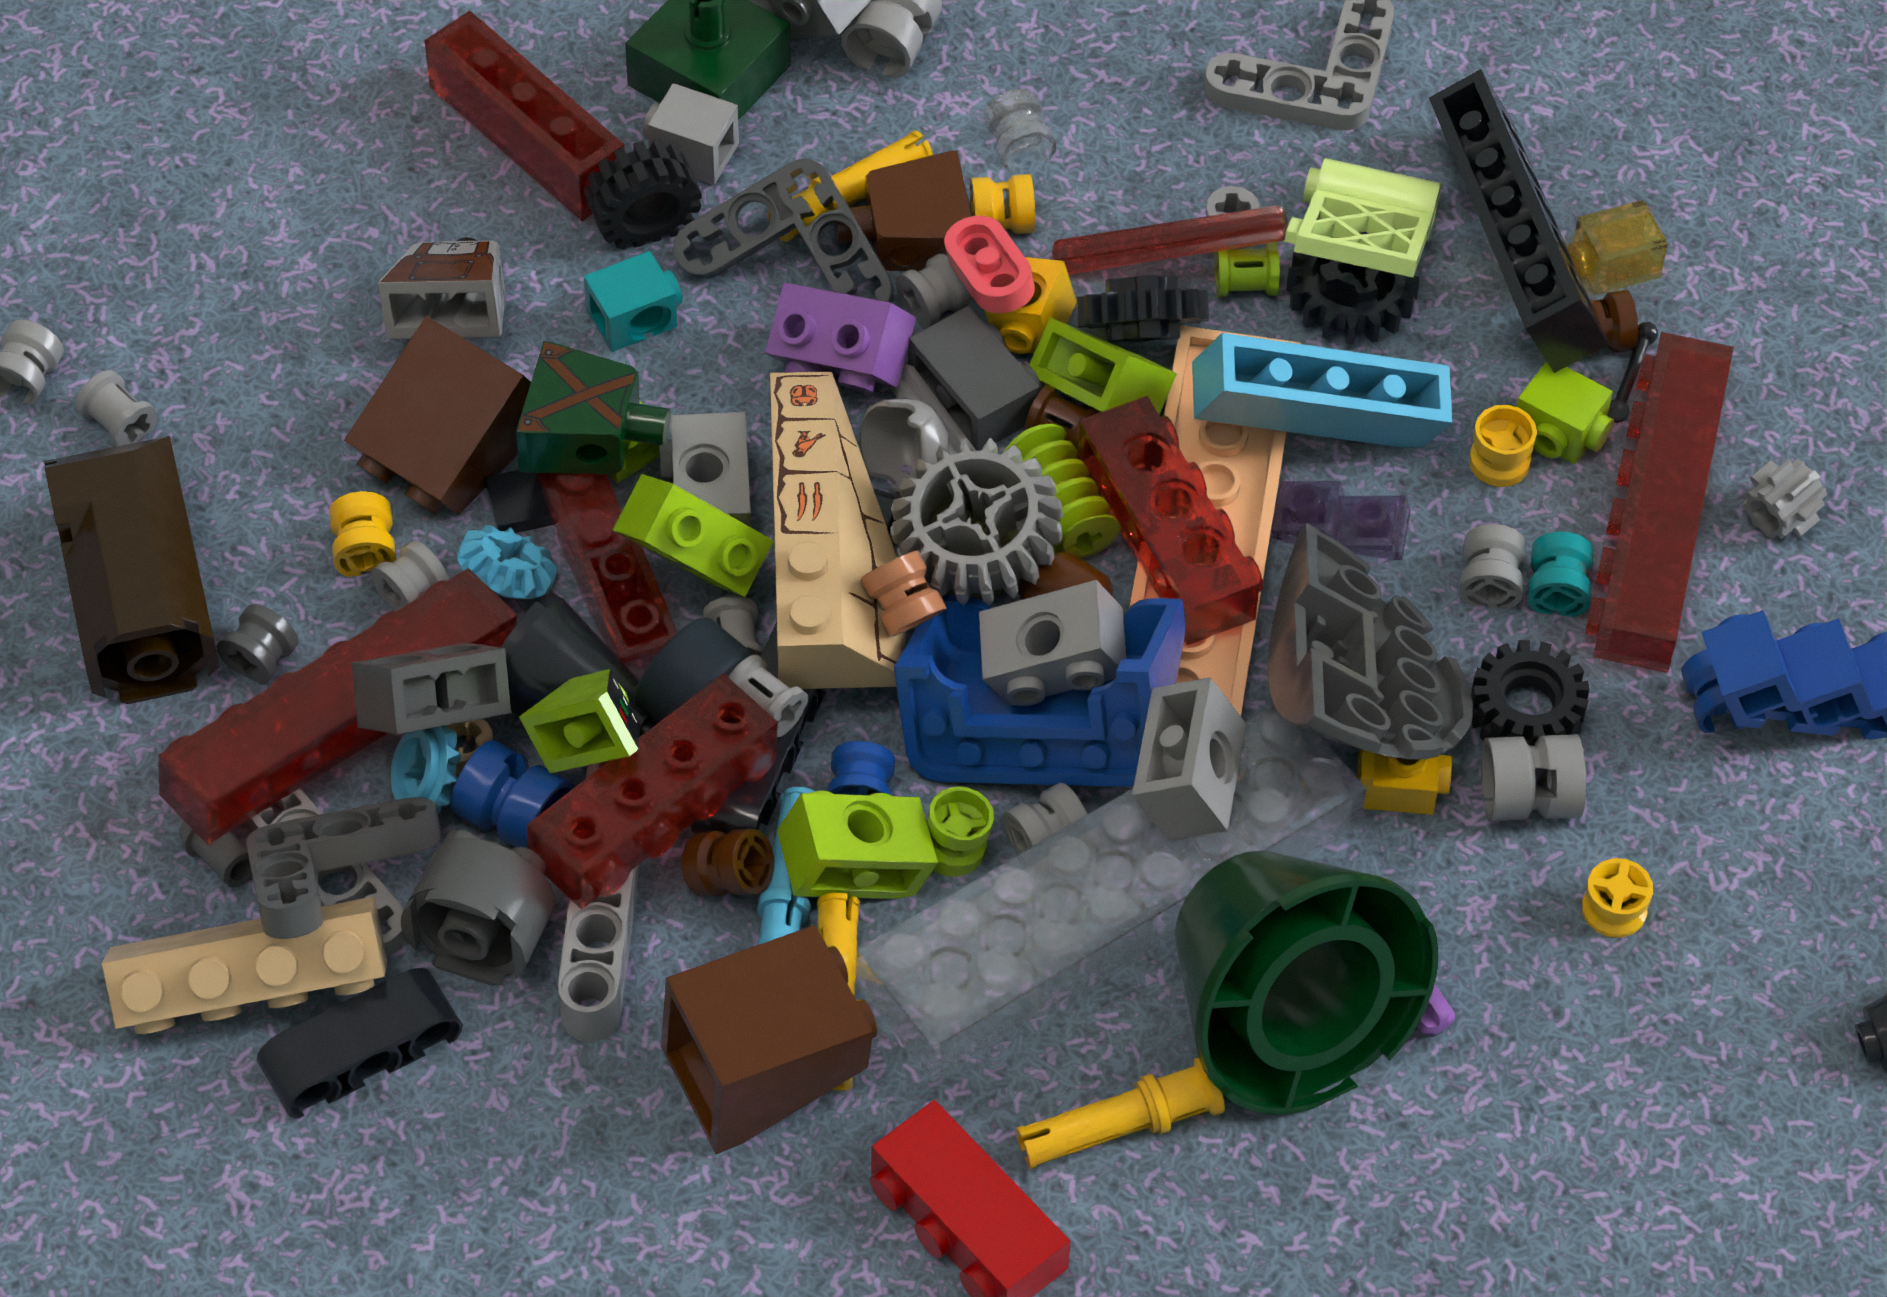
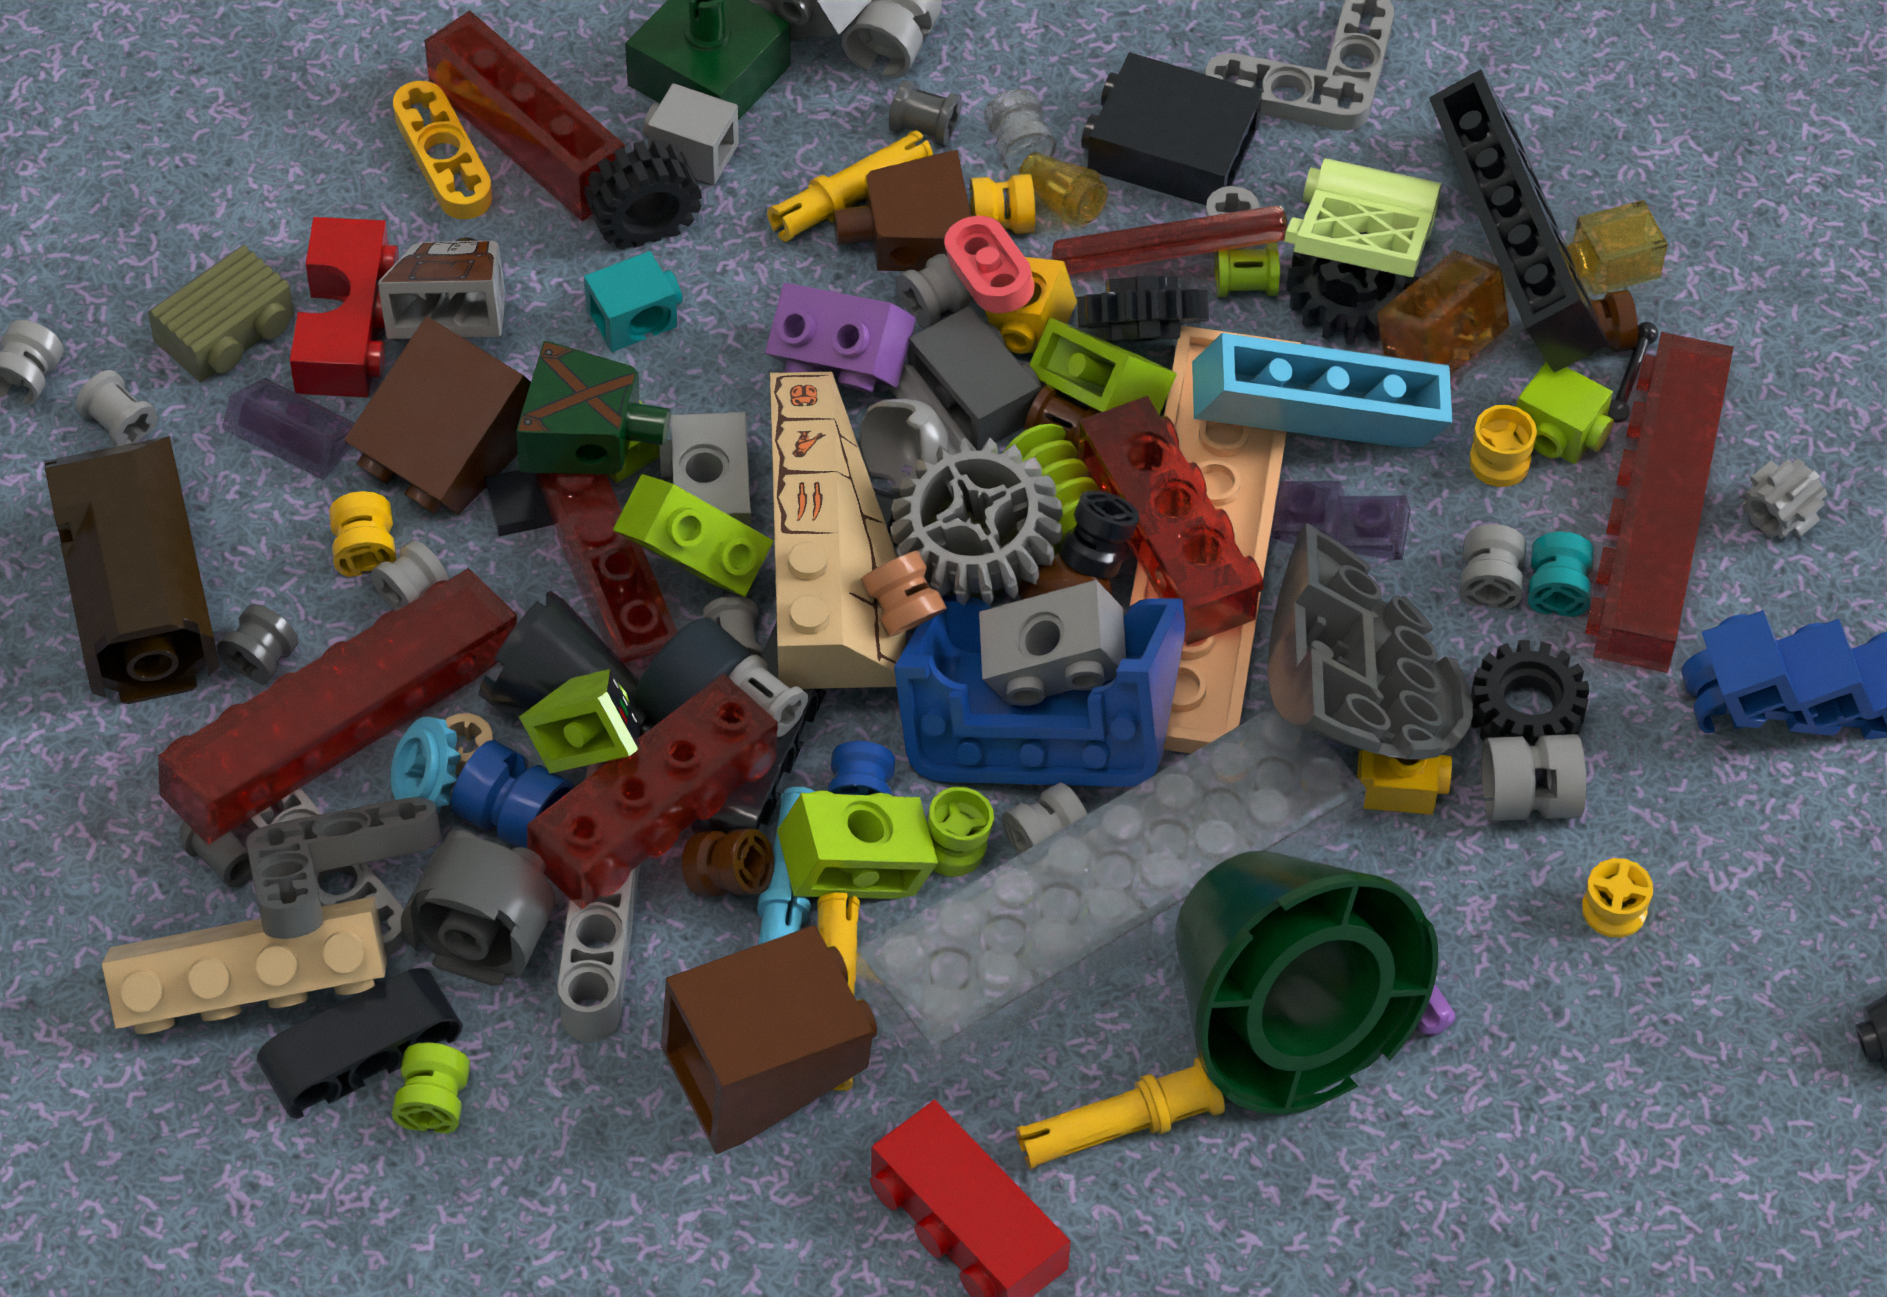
dark grey brick [351,643,511,734] -> none
medium azure gear [457,525,558,599] -> none
dark grey beam [673,159,895,303] -> none
light grey brick [1132,677,1246,841] -> none
none -> olive brick [148,244,294,383]
none -> clear purple slope [222,378,355,480]
none -> red arch [290,217,399,398]
none -> lime wheel [391,1042,471,1134]
none -> yellow beam [393,81,492,219]
none -> dark grey bush [889,80,962,146]
none -> clear yellow cone [1019,152,1108,225]
none -> black wheel [1059,491,1140,578]
none -> black brick [1081,52,1263,206]
none -> clear orange brick [1377,250,1510,376]

